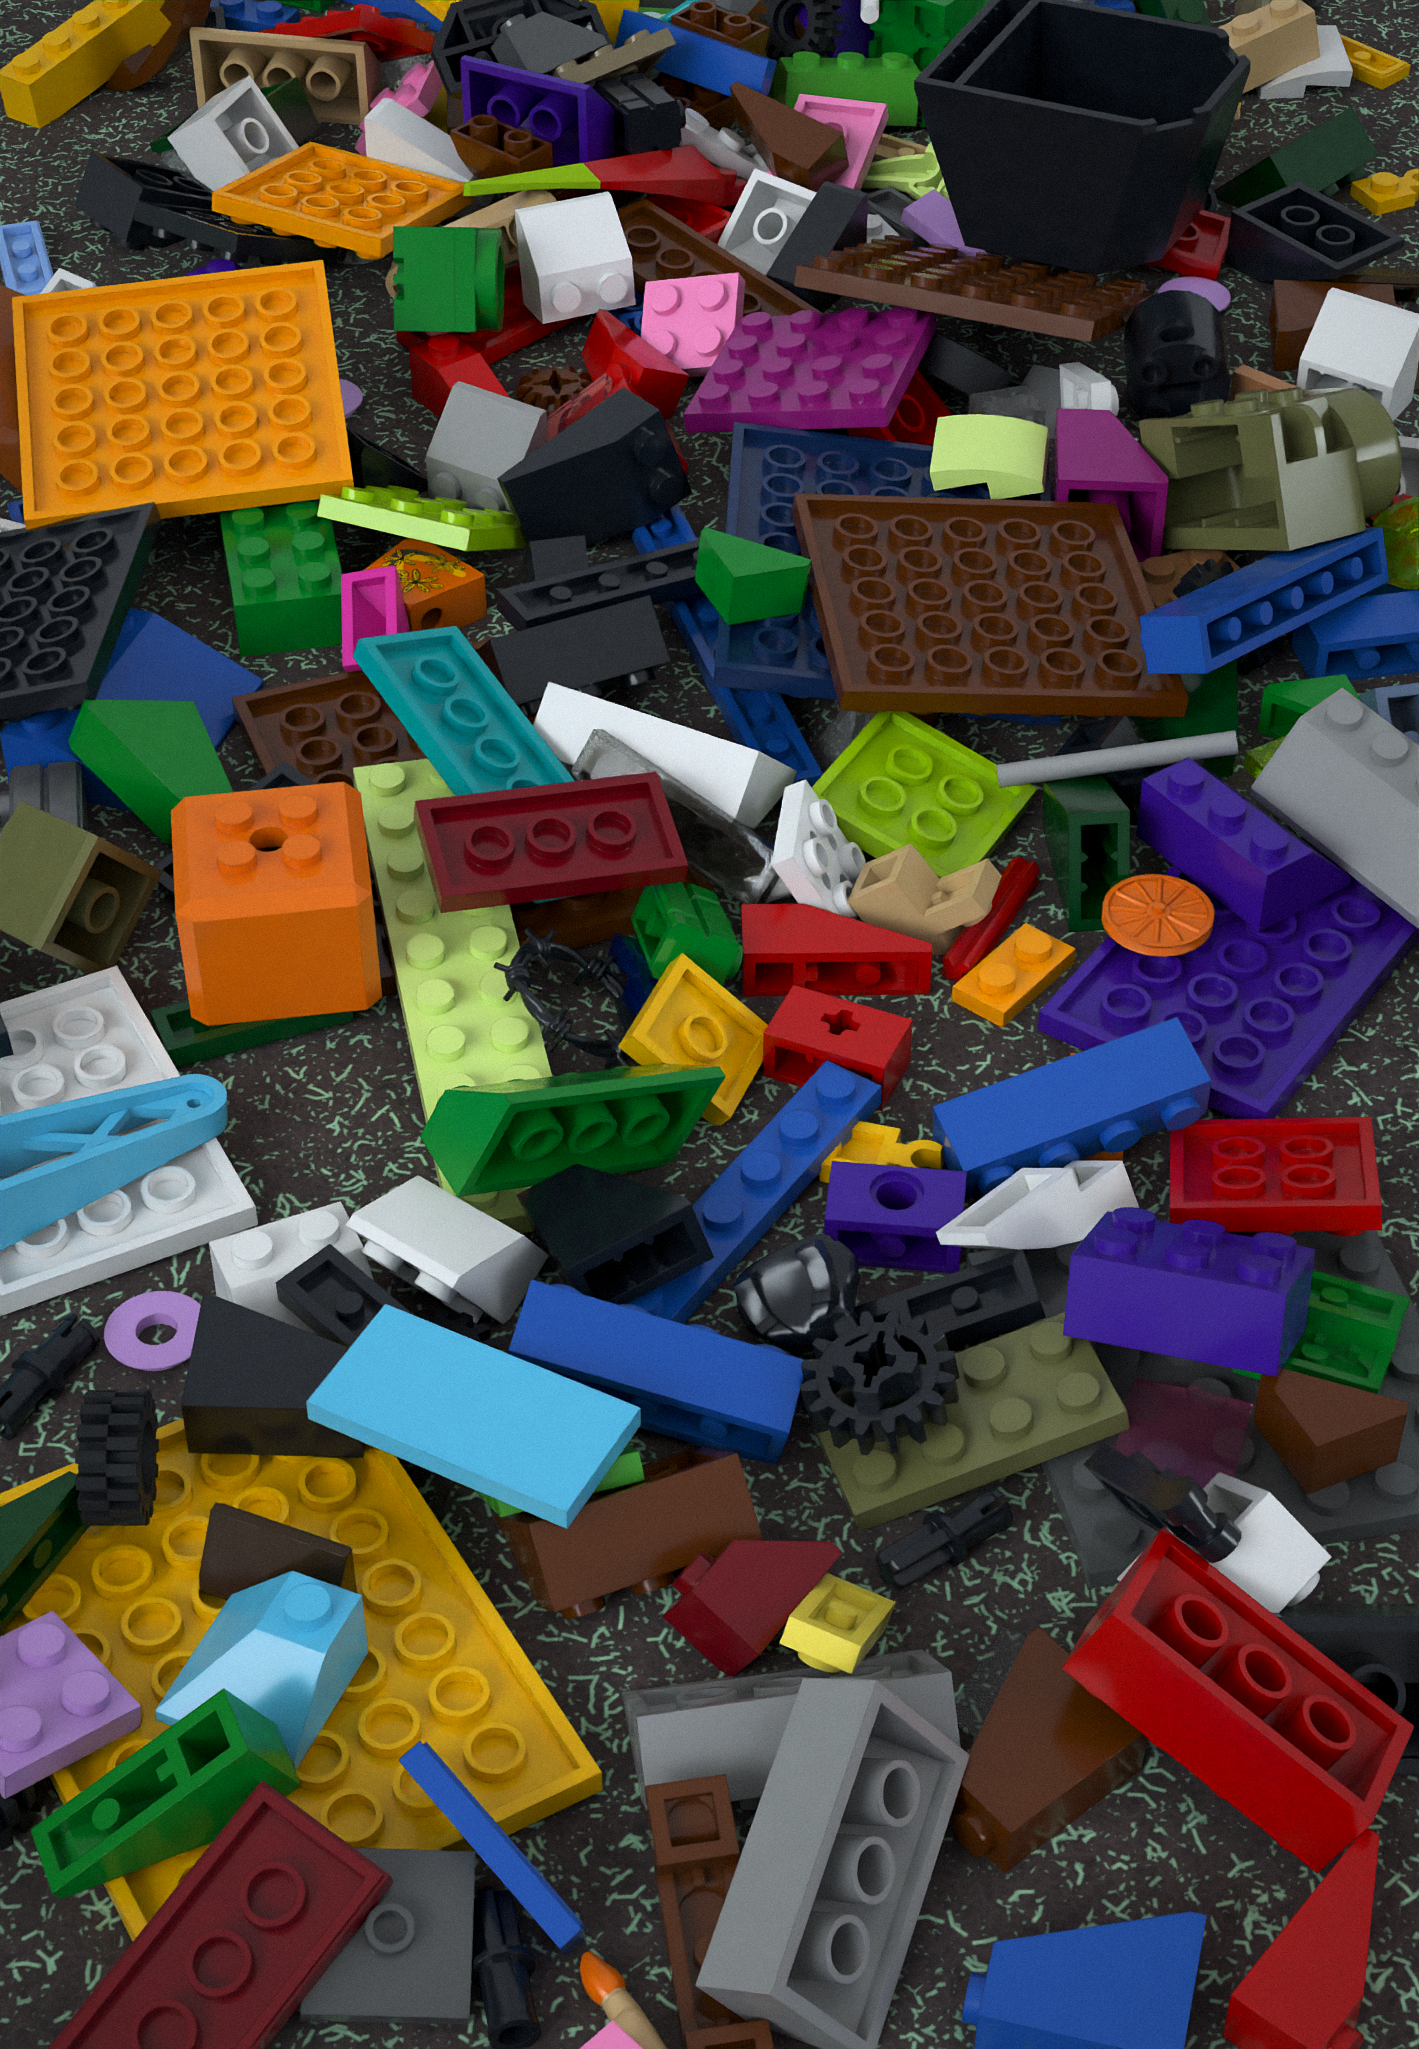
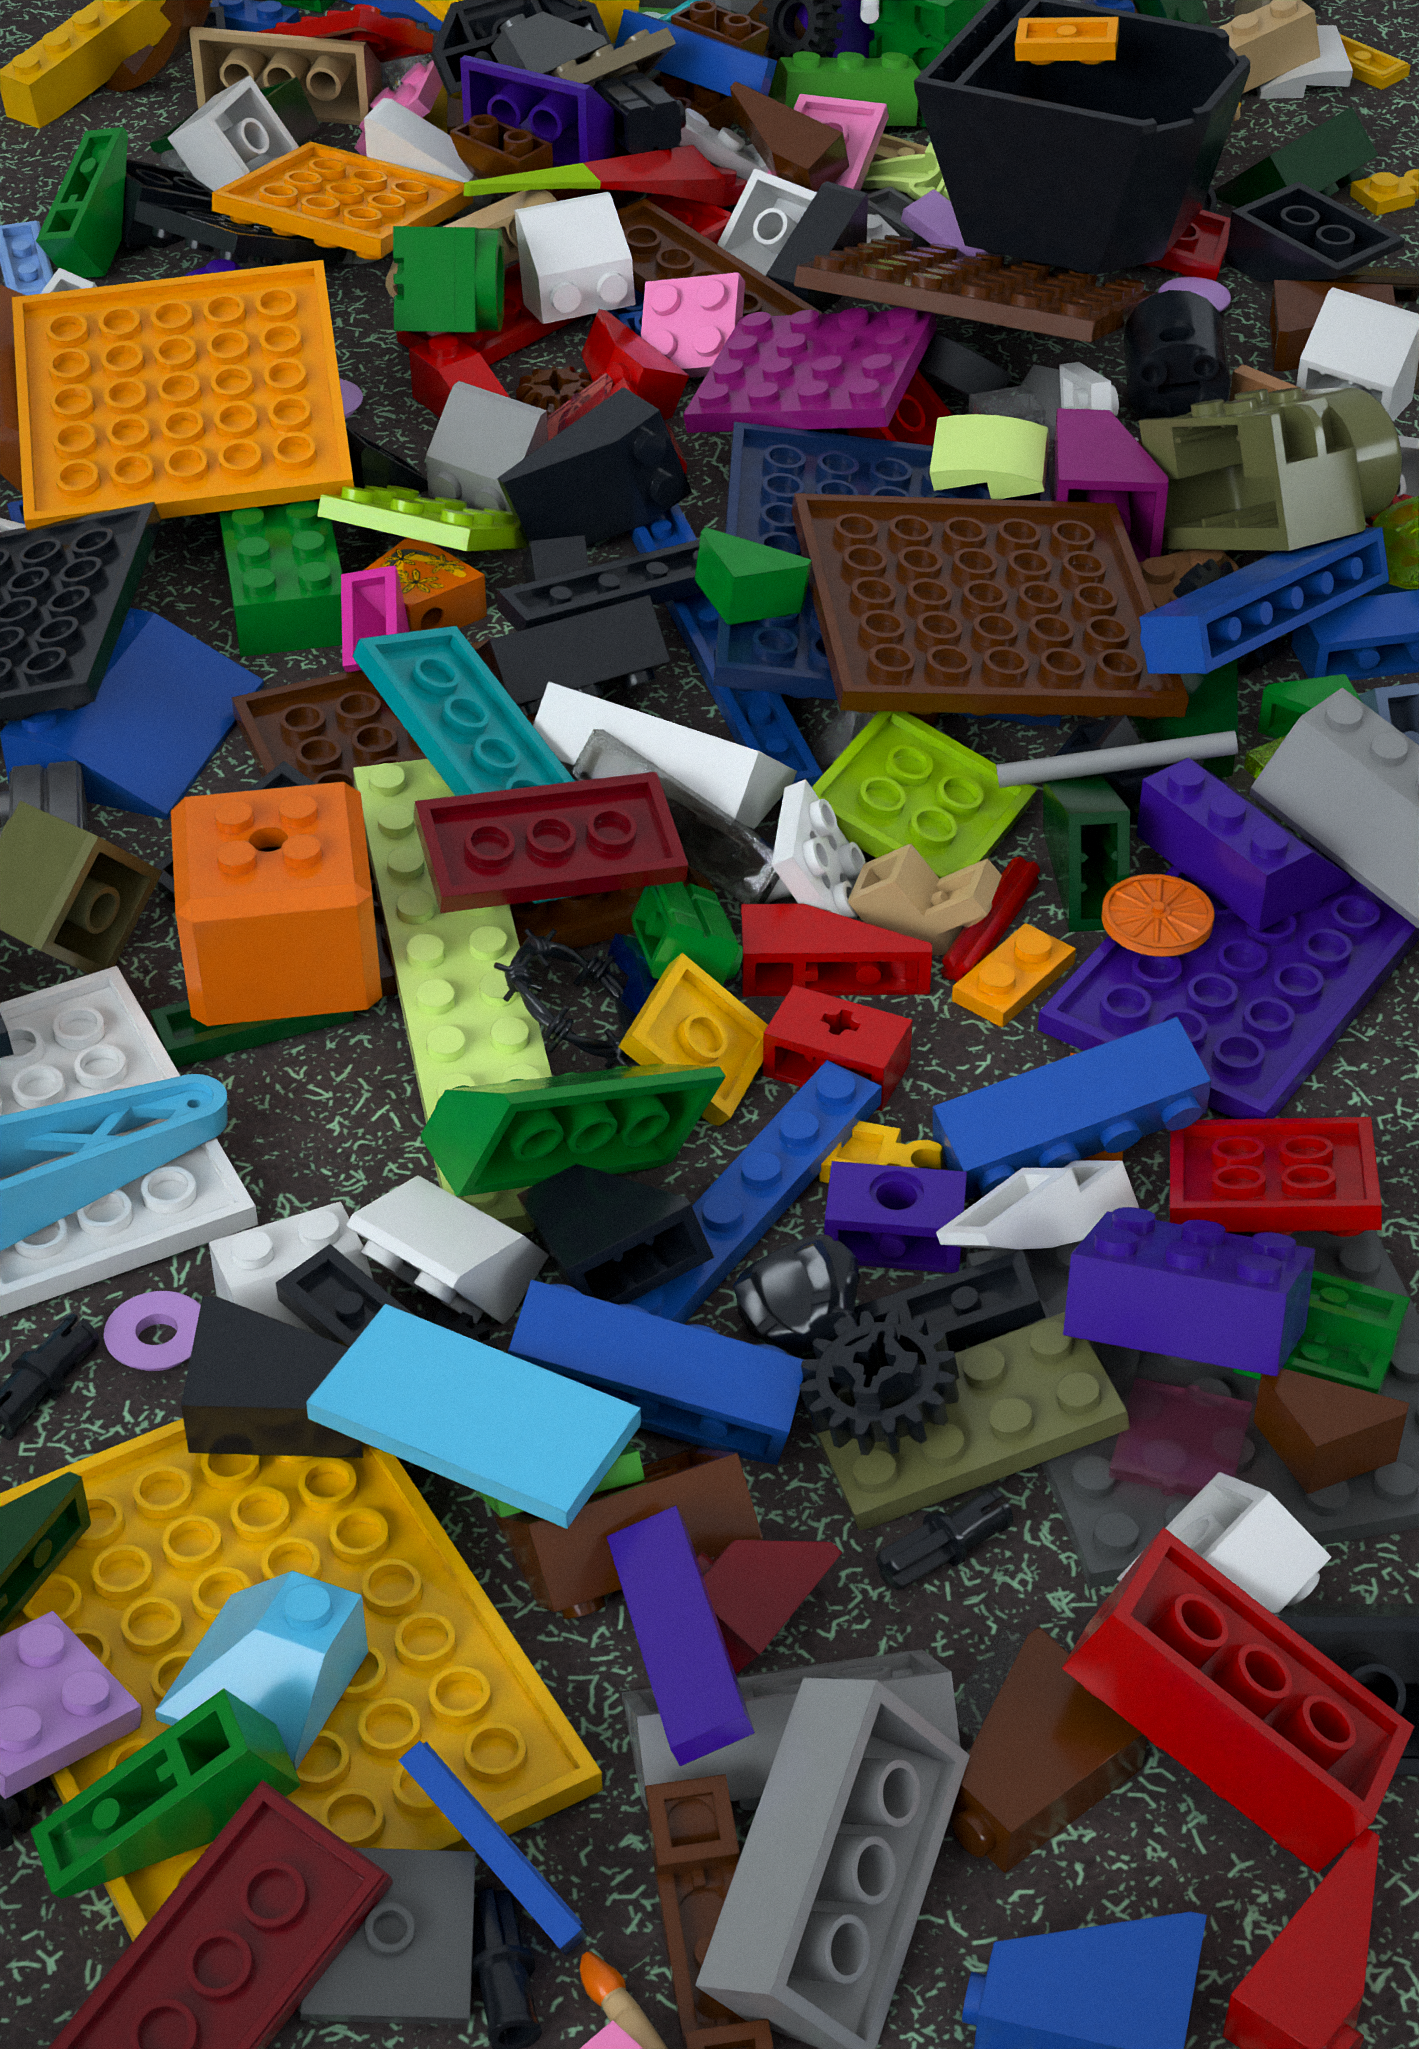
green slope [68,699,233,844] -> none
black tyre [75,1390,159,1526] -> none
dark brown slope [199,1502,357,1601] -> none
light yellow plate [779,1573,896,1674] -> none
black plate [1083,1443,1242,1563] -> none
none -> green slope [36,127,128,278]
none -> dark purple tile [607,1505,755,1766]
none -> light orange plate [1015,17,1119,65]

